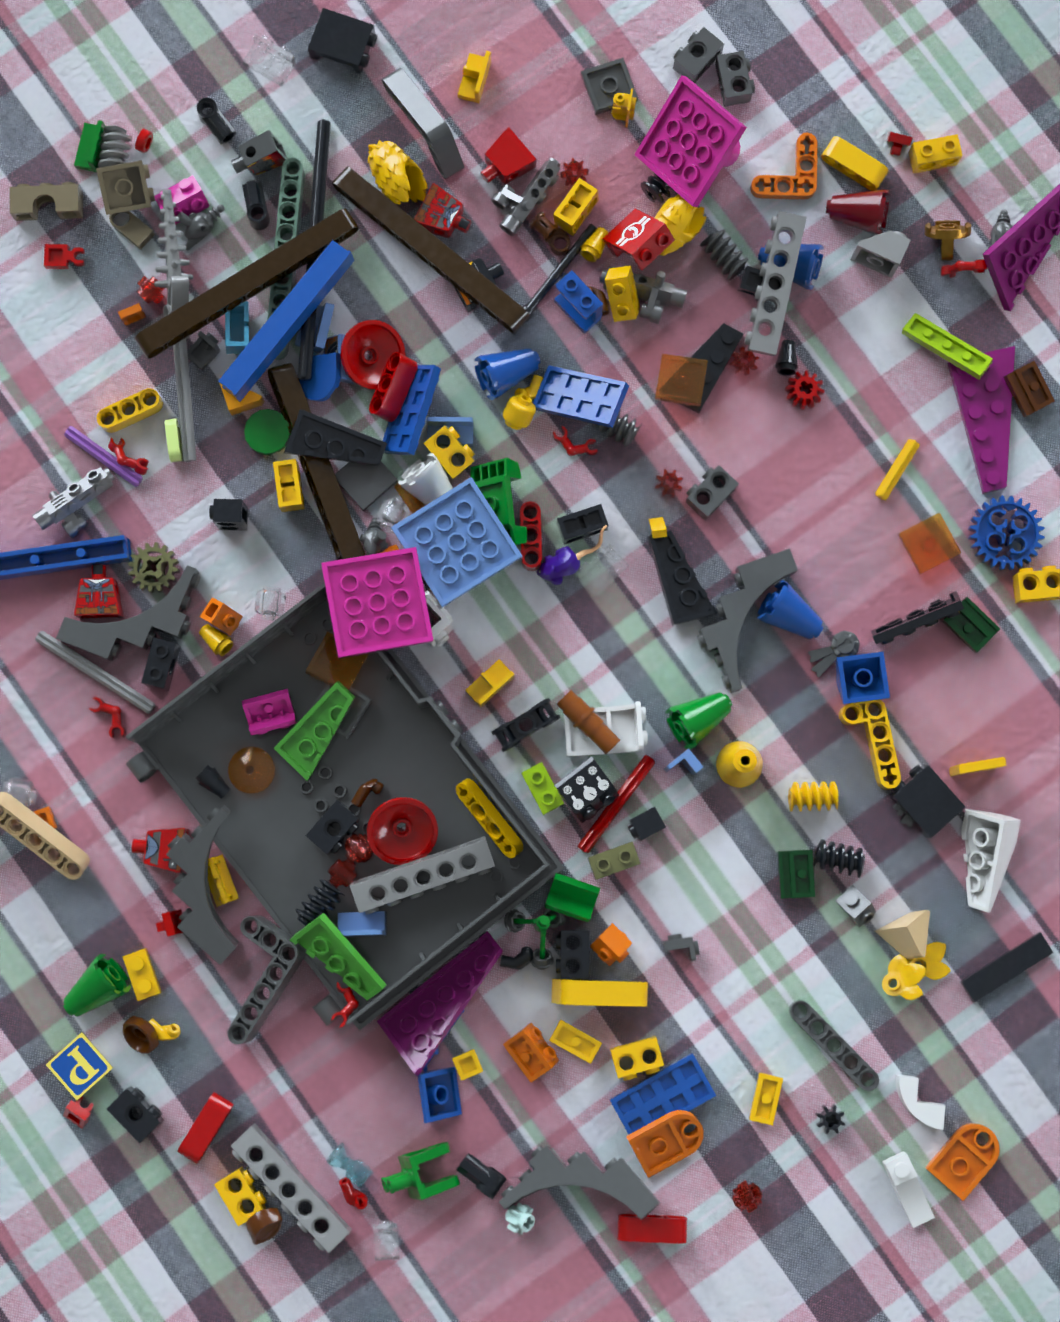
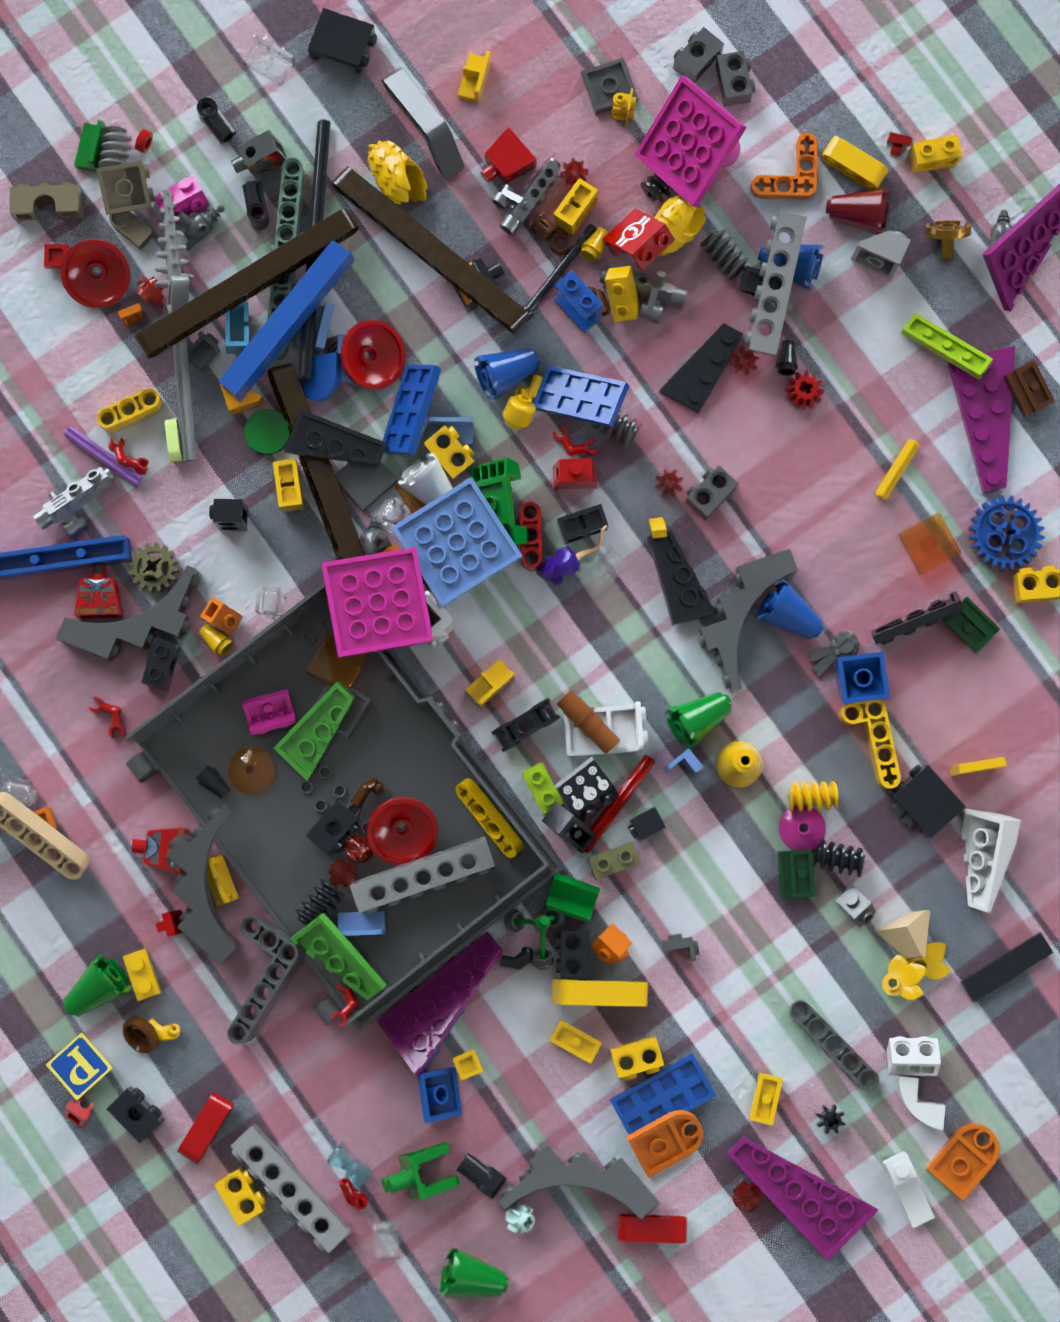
light grey axle [35,631,155,714] -> none
reddish brown hat [246,1208,282,1245] -> none
red beam [369,352,418,422] -> none
torso [414,183,471,238] -> none
orange bracket [503,1023,559,1083] -> none
clear orange plate [655,354,708,407] -> none
red arm [941,260,987,278] -> none
none -> red dish [60,239,131,308]
none -> green cone [440,1248,509,1298]
none -> black brick [542,802,597,854]
none -> red torso [553,458,597,490]
none -> magenta wing [726,1136,879,1261]
none -> dark pink dish [779,805,826,850]
none -> white brick [886,1036,941,1076]

